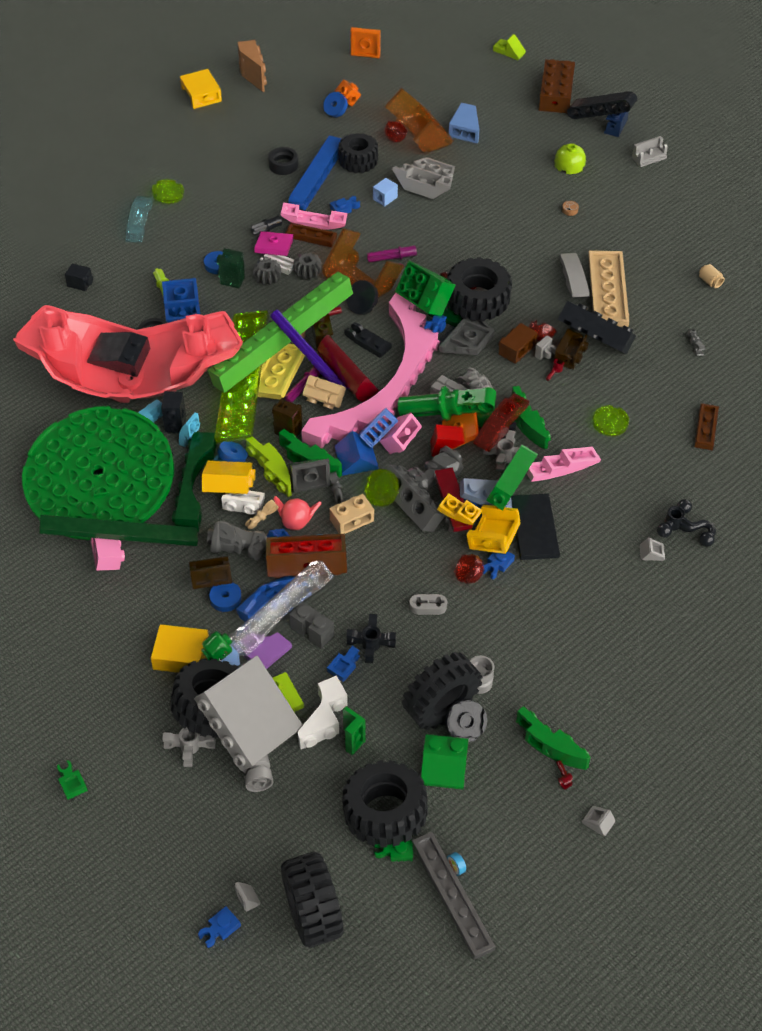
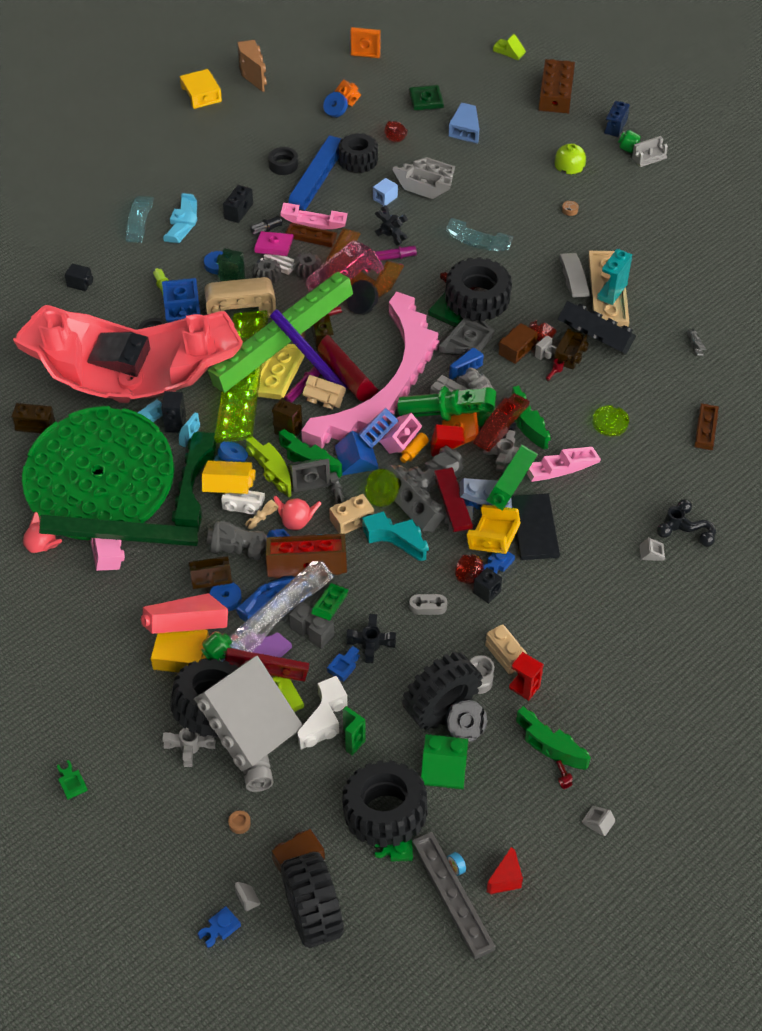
clear neon green tile [152,179,184,204] -> none
blue plate [330,196,360,213] -> none
black hinge [344,322,392,358] -> none
clear orange windscreen [385,88,454,153] -> none
green slope [395,260,456,316] -> none
blue plate [424,315,447,334] -> none
yellow slope [437,493,483,525] -> none
black beam [567,91,638,119] -> none
tan brick [699,264,725,288] -> none
none -> dark brown hinge [11,403,55,434]
none -> coral piece [23,512,62,553]
none -> coral slope [141,593,228,634]
none -> medium azure plate [163,193,197,243]
none -> tan windscreen [204,277,276,318]
none -> black brick [223,185,253,223]
none -> dark red tile [224,648,309,682]
none -> medium nougat tile [228,810,251,834]
none -> reddish brown brick [272,829,325,873]
none -> clear pink windscreen [306,240,384,307]
none -> green tile [311,583,349,621]
none -> teal arch [362,511,429,561]
none -> black pin [375,205,408,246]
none -> light orange cylinder [400,432,429,463]
none -> dark green plate [409,85,444,110]
none -> clear light blue slope [446,218,514,251]
none -> blue slope [449,347,484,380]
none -> black brick [473,567,502,604]
none -> tan brick [485,625,527,674]
none -> red slope [486,847,523,894]
none -> red panel [509,652,544,701]
none -> teal panel [597,249,633,305]
none -> green head [618,130,641,154]

